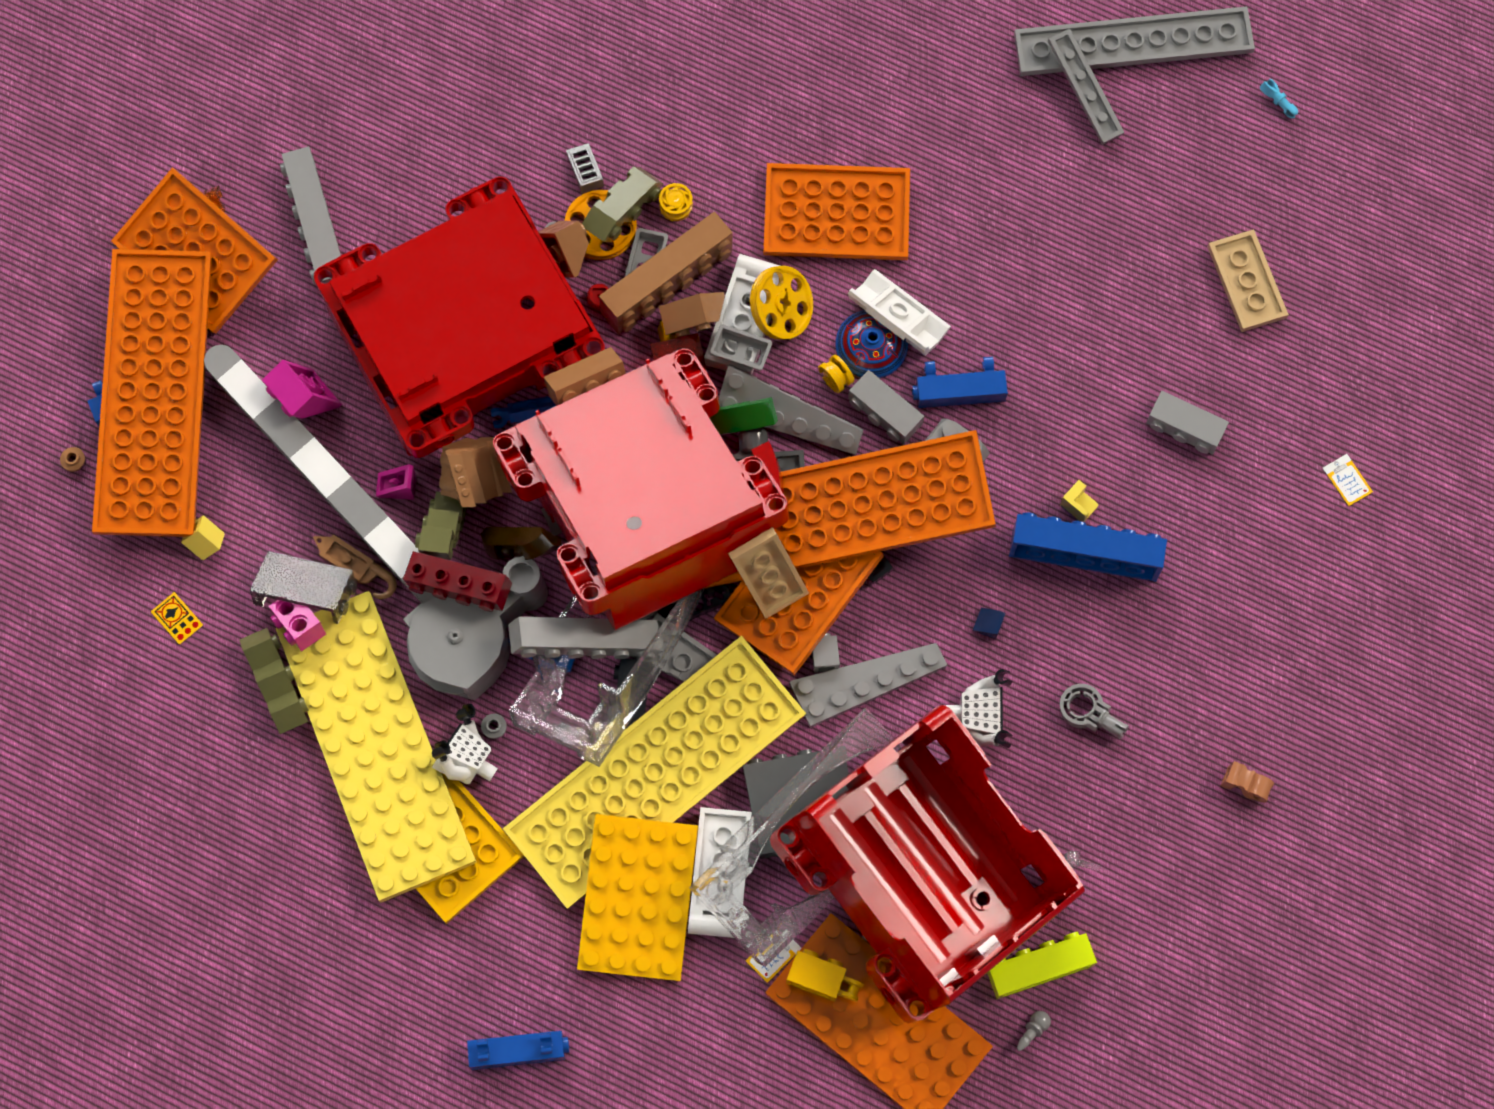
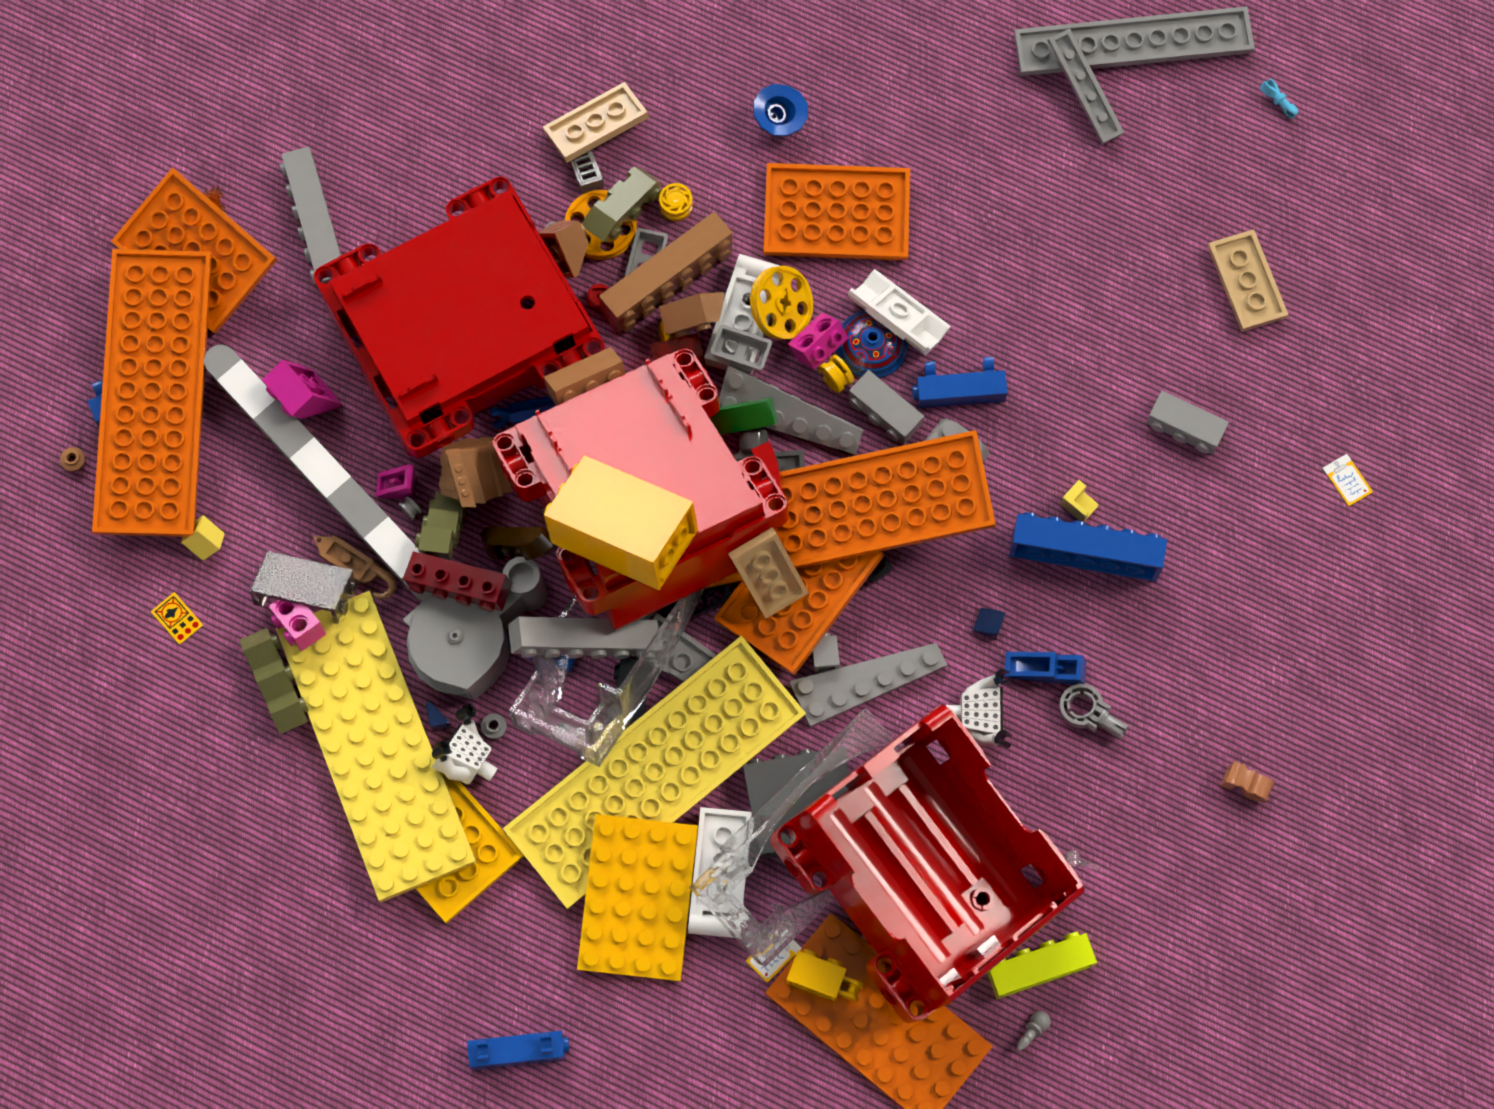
none -> light grey bush [398,496,422,520]
none -> dark blue slope [426,702,452,732]
none -> tan plate [543,82,649,163]
none -> yellow container [544,455,698,590]
none -> blue hat [753,84,808,136]
none -> dark pink brick [788,313,849,370]
none -> blue slope [1004,652,1087,684]

